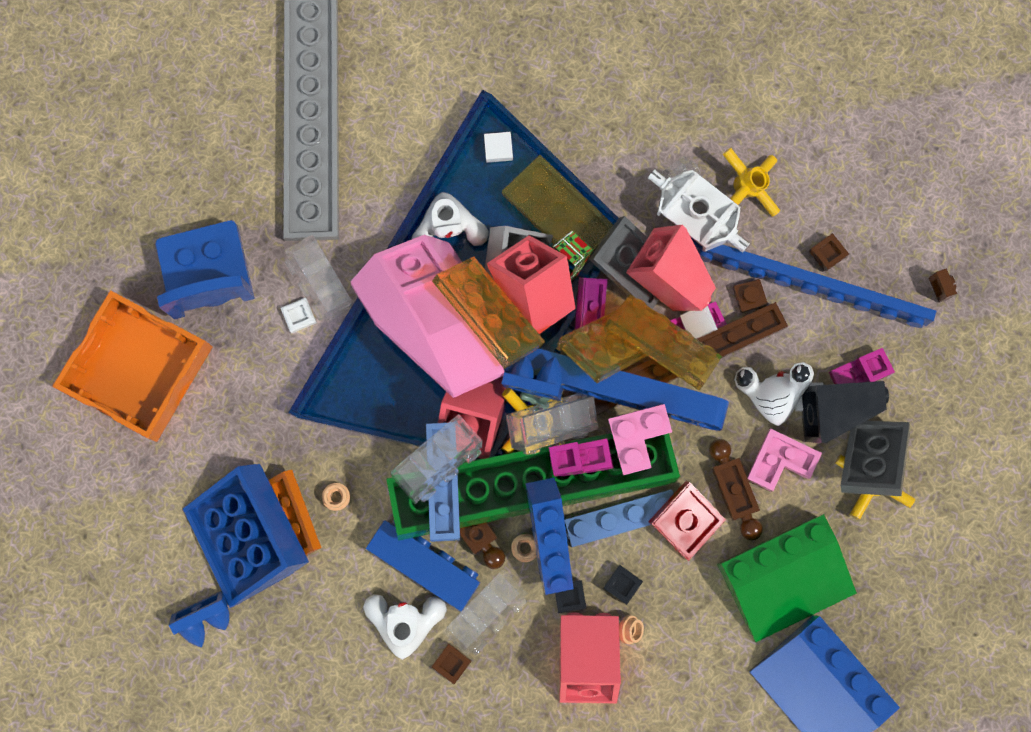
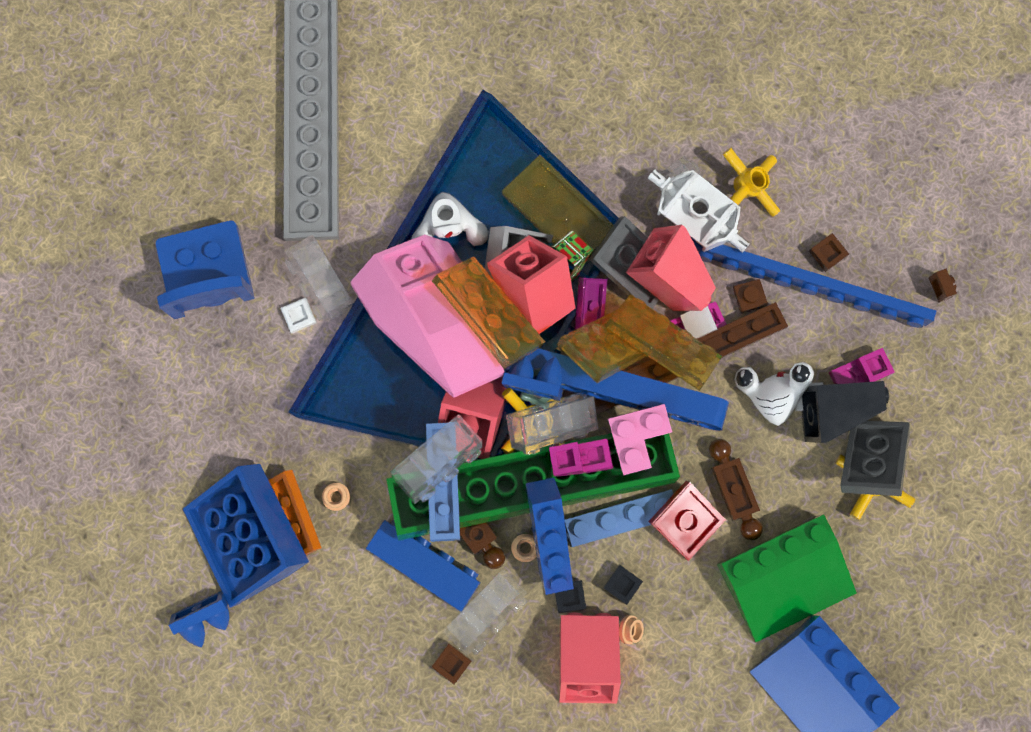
orange tile [52,290,213,442] -> none
white head [363,594,447,660] -> none
white tile [484,132,513,163] -> none
bright pink plate [747,429,822,492] -> none

